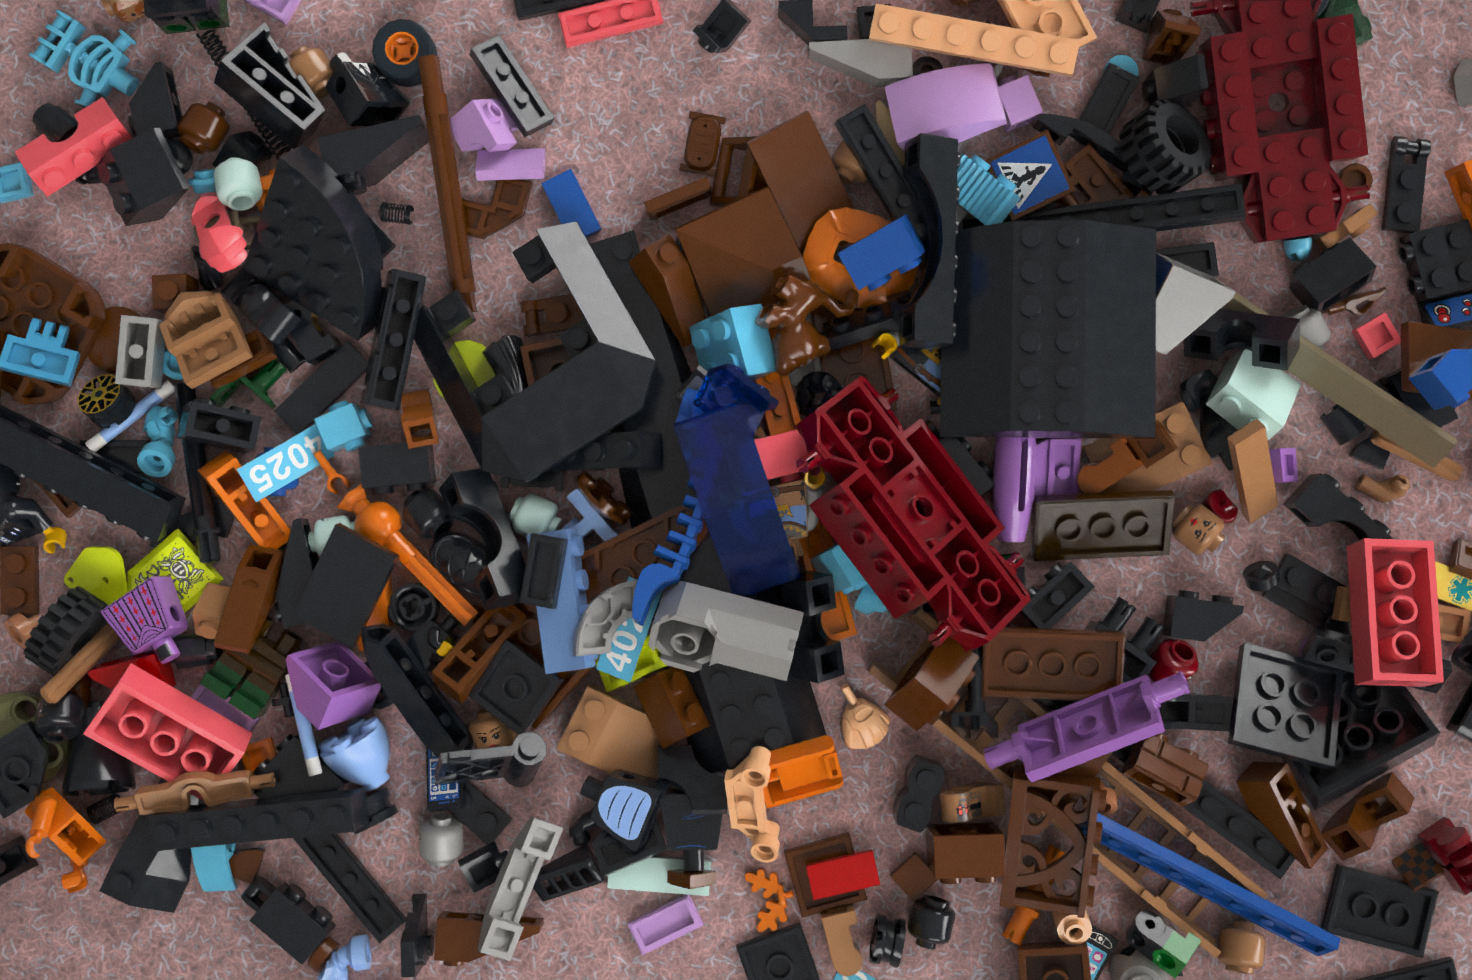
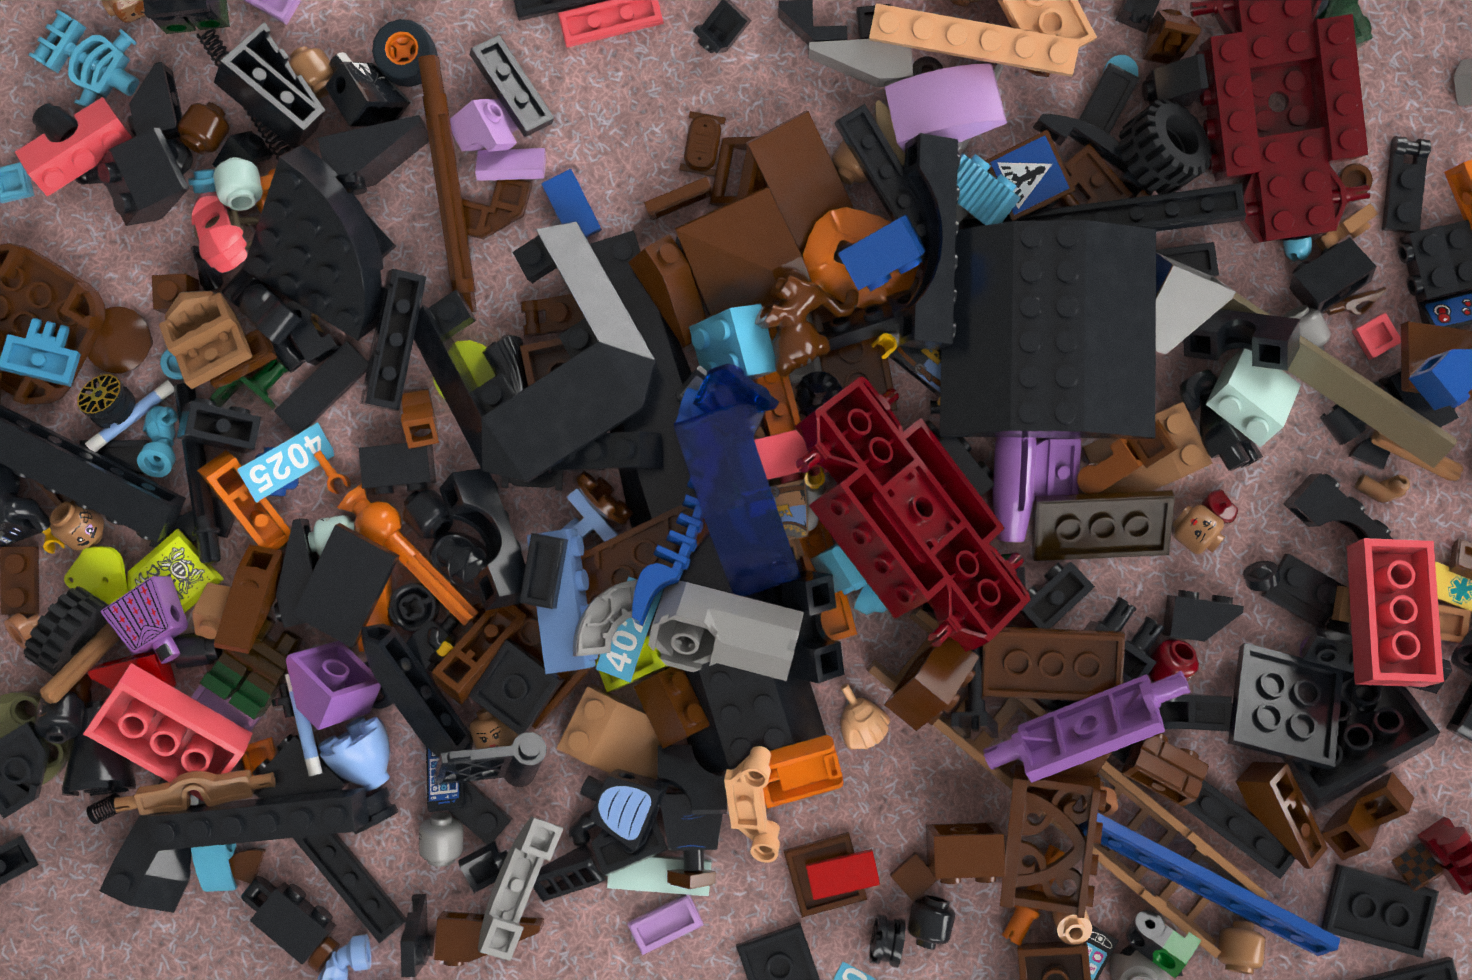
orange torso [24,787,107,893] -> none
light grey brick [115,315,165,388] -> none
medium azure brick [314,401,373,452] -> none
black piece [380,202,414,225] -> none
light aqua head [509,493,562,538] -> none
orange animal [745,867,794,932] -> none
medium nougat leg [820,904,862,976] -> none
black brick [893,754,944,833] -> none
medium nougat leg [939,782,1006,823] -> none
lavender brick [997,75,1043,133] -> none
medium nougat tile [1227,419,1279,524] -> none
medium lavender plate [1269,448,1298,483] -> none
none -> medium nougat head [50,500,104,551]

